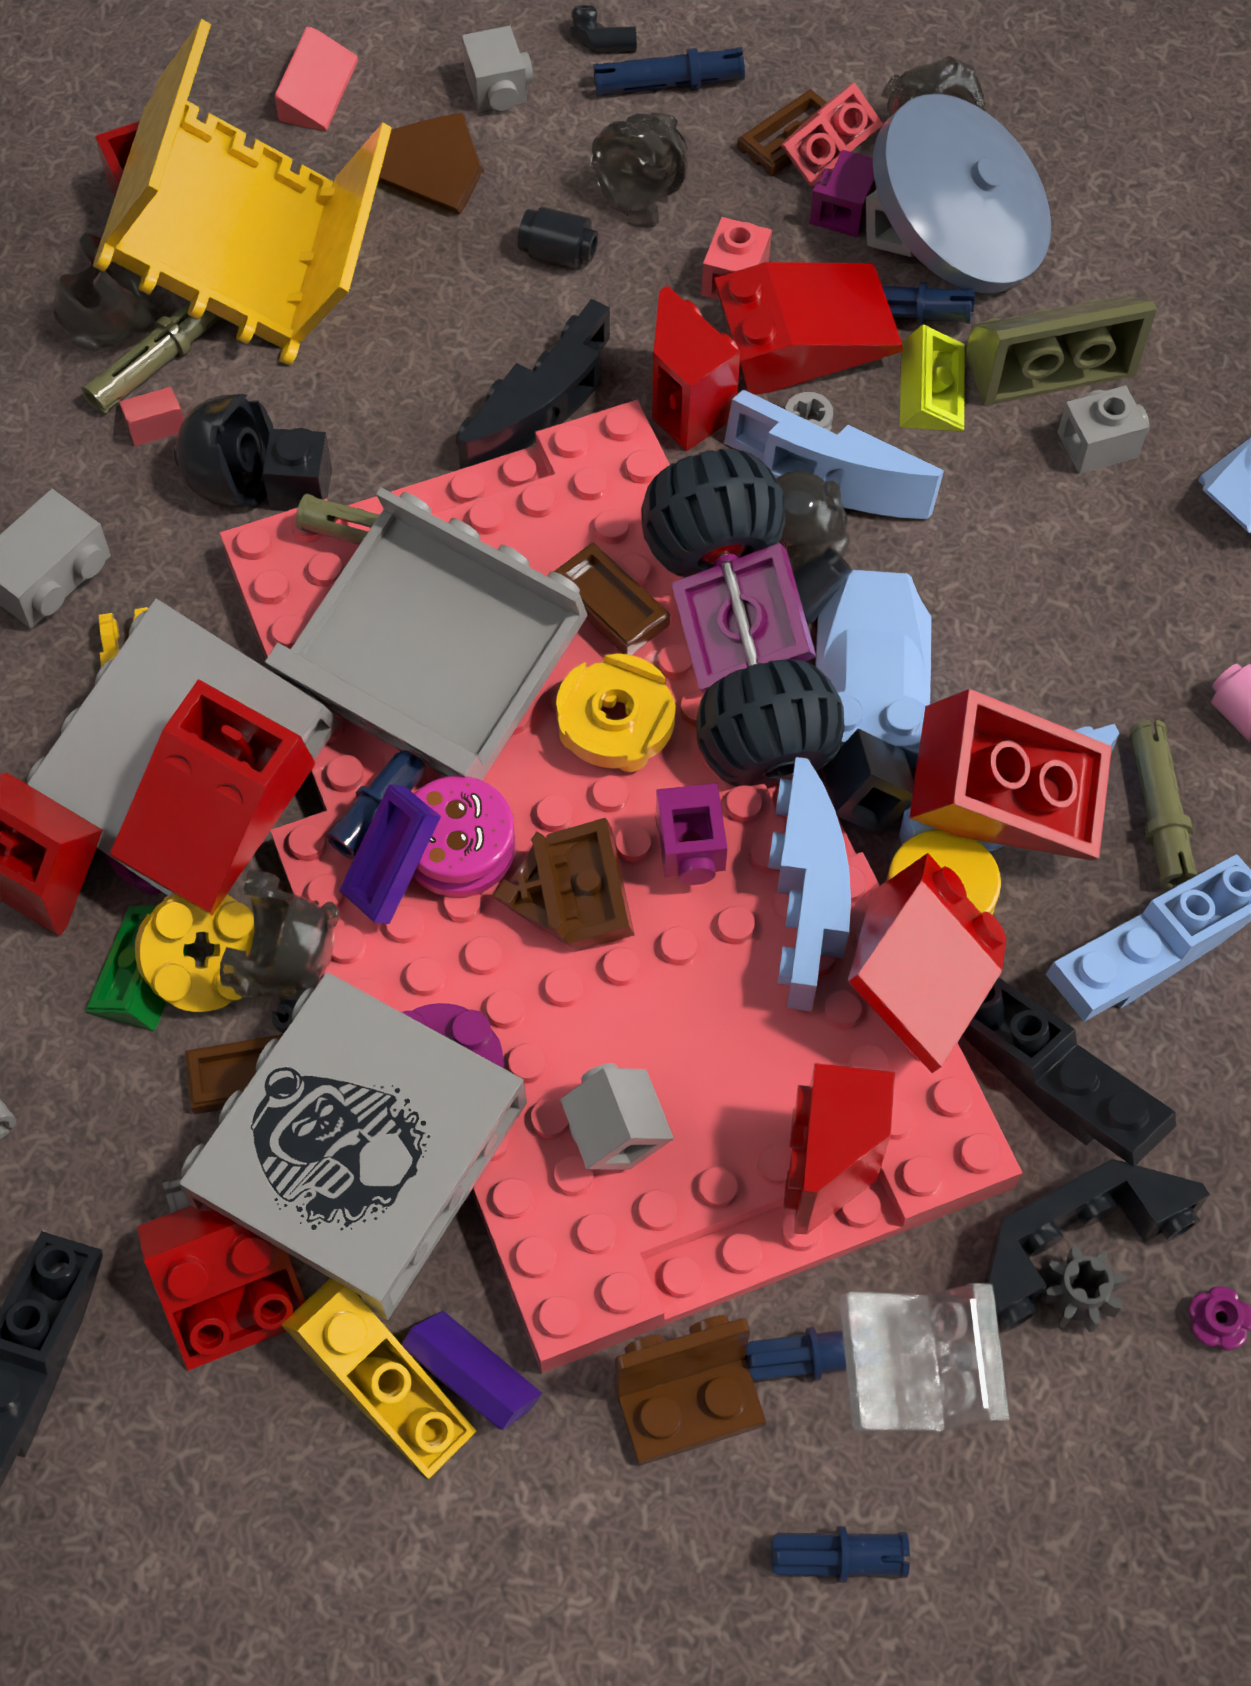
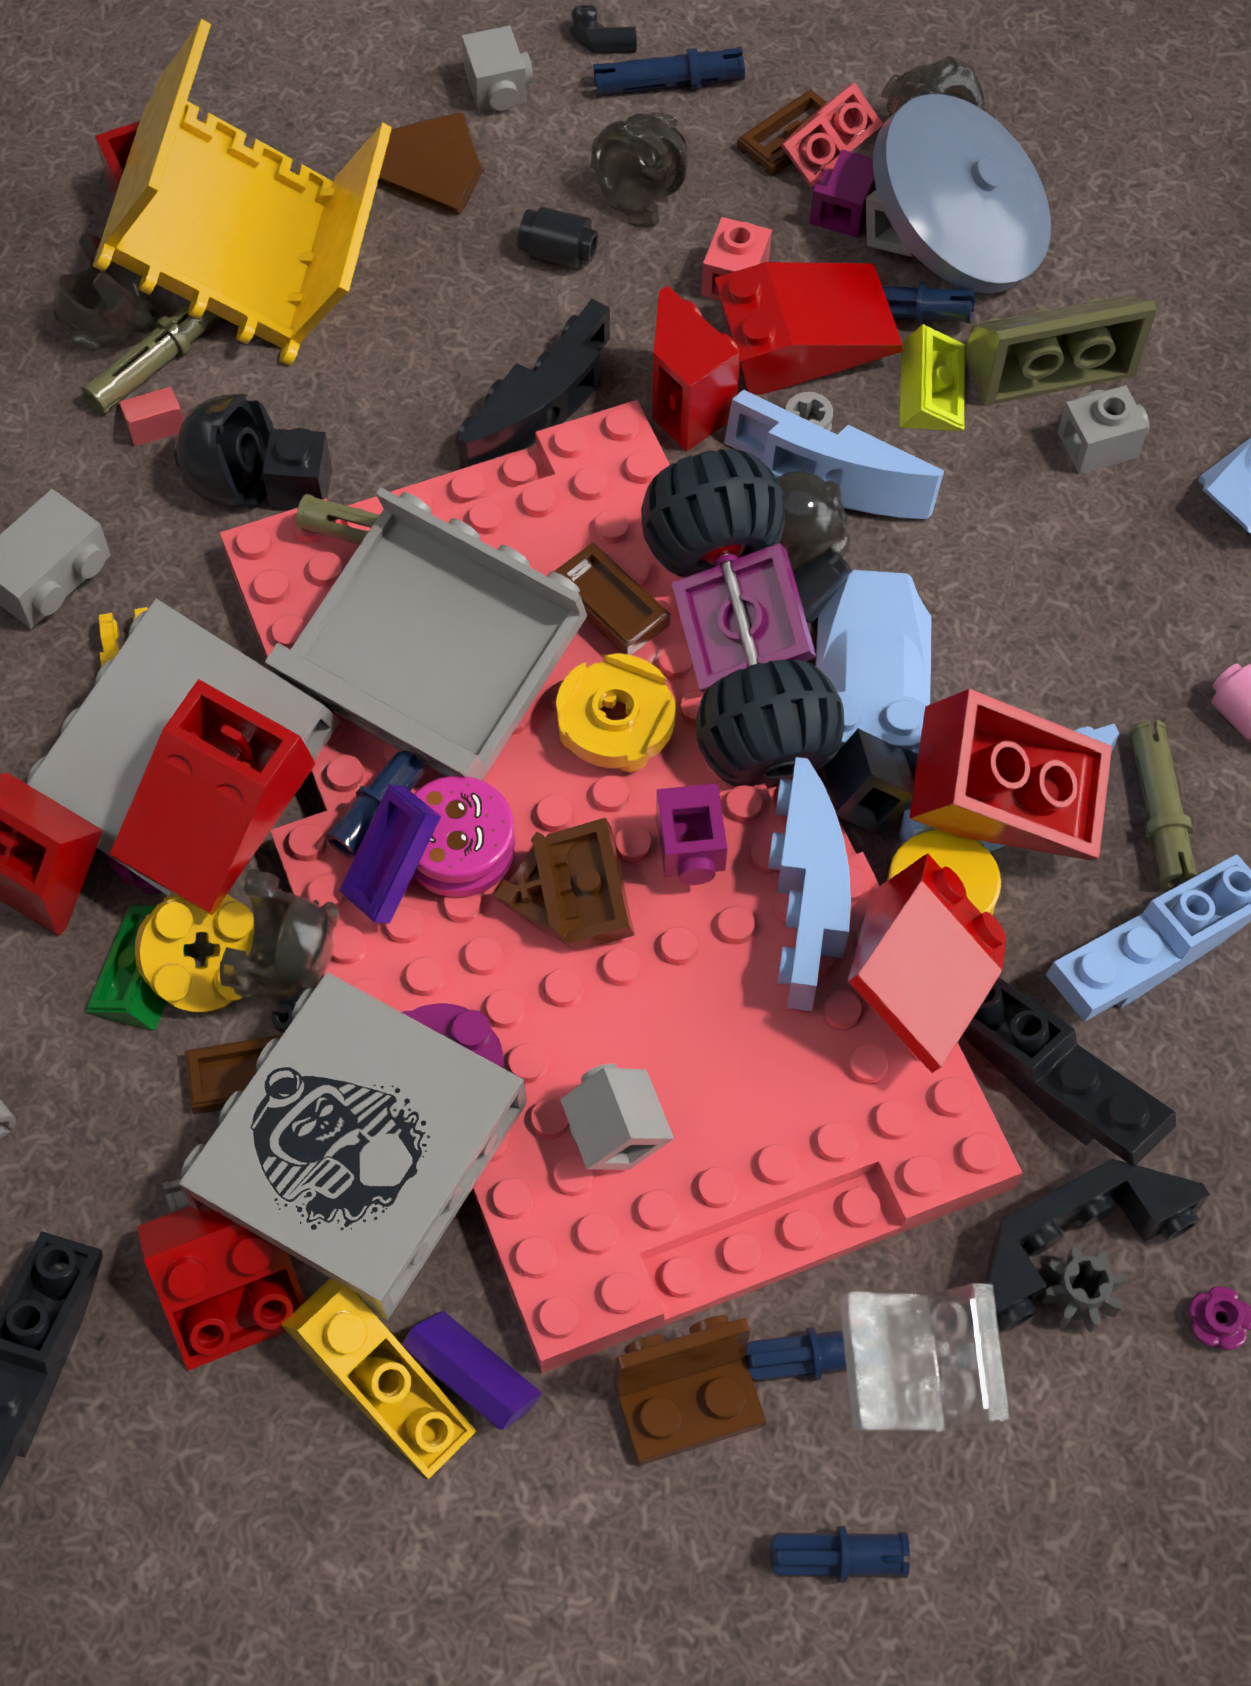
coral slope [275,26,358,132] -> none
red slope [783,1063,895,1235] -> none

